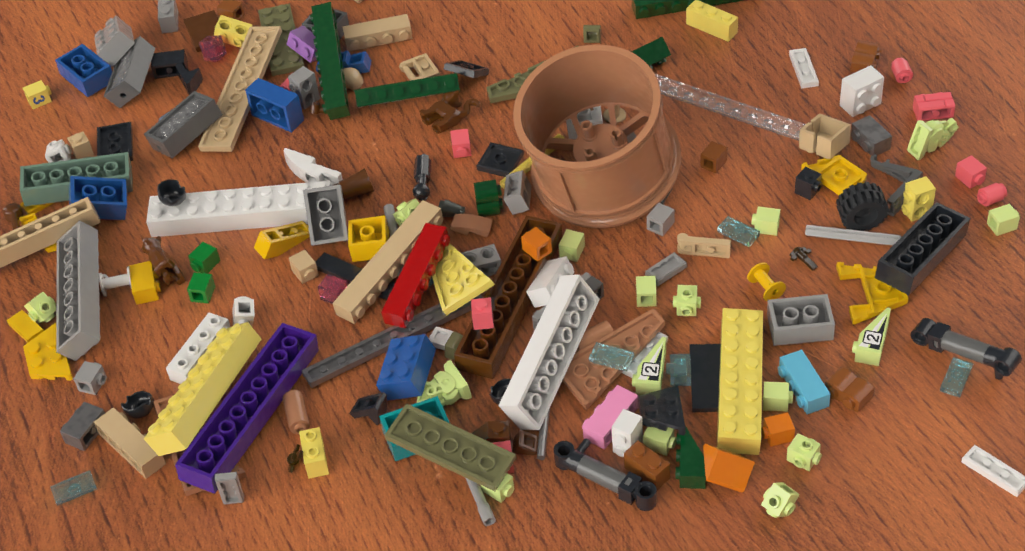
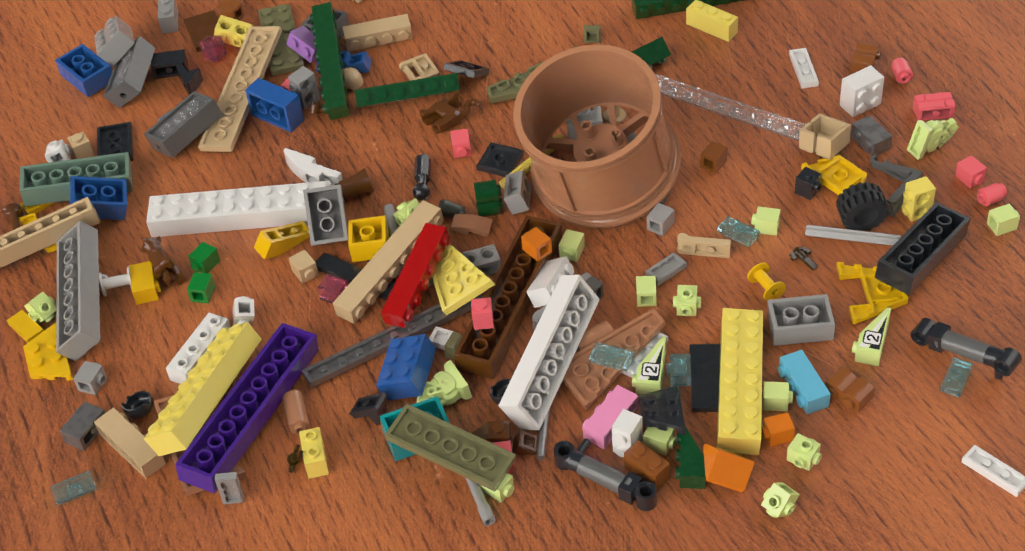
light yellow brick [23,80,52,109] -> none
black hair [157,179,186,206] -> none

